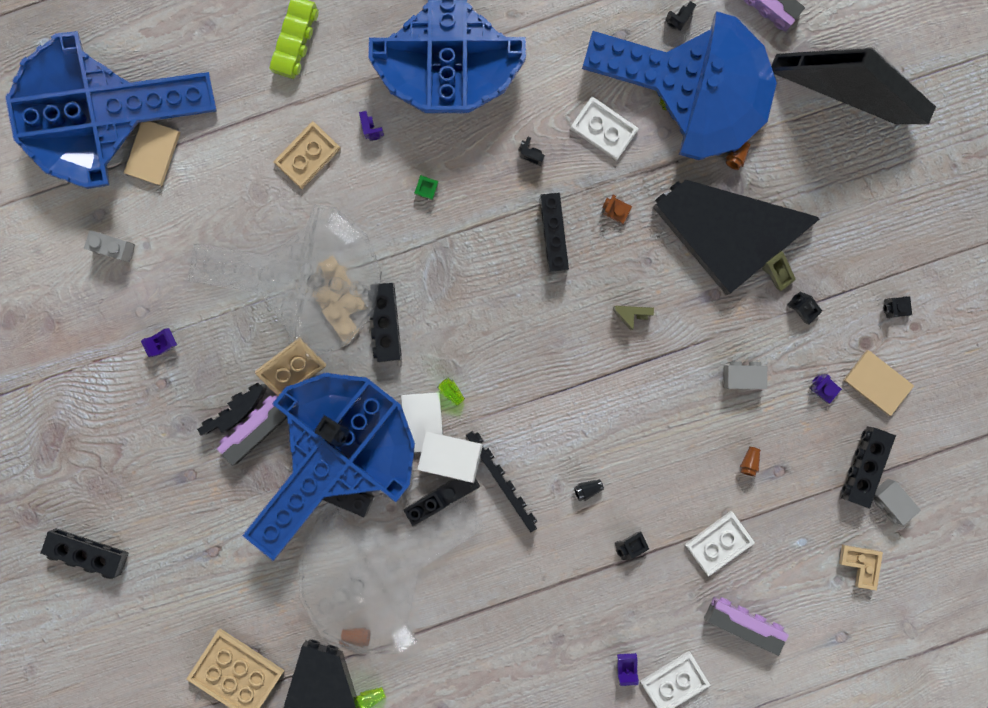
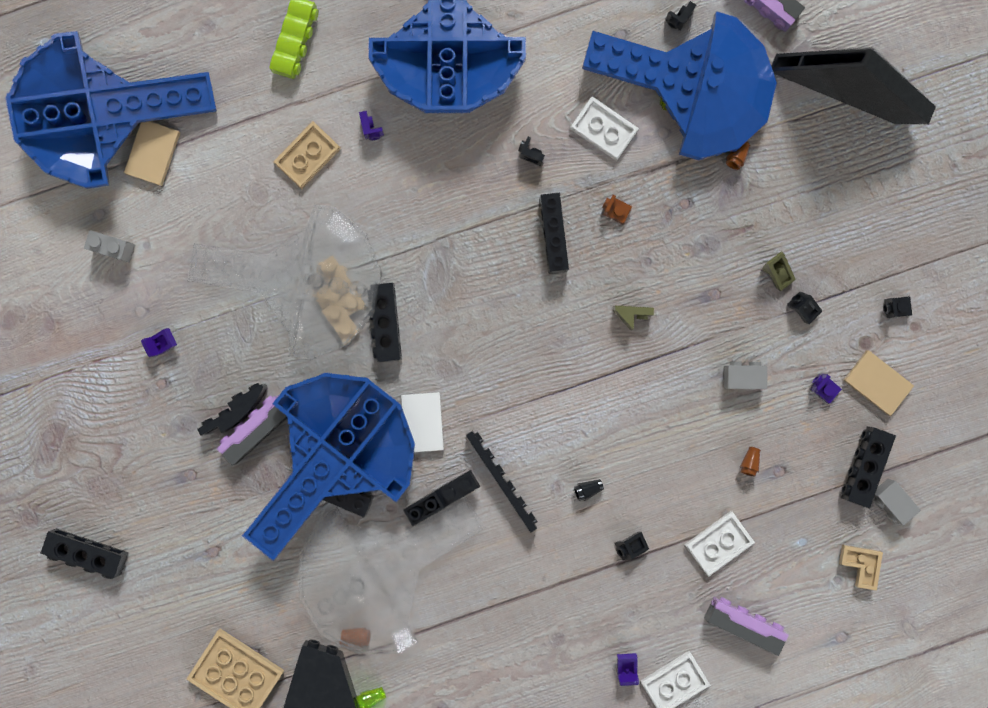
tan tile [255,337,326,396] -> none
black bracket [314,415,350,447] -> none
green plate [414,175,439,200] -> none
white tile [417,432,483,483] -> none
clear neon green cone [437,377,465,406] -> none
black slope [653,180,820,295] -> none

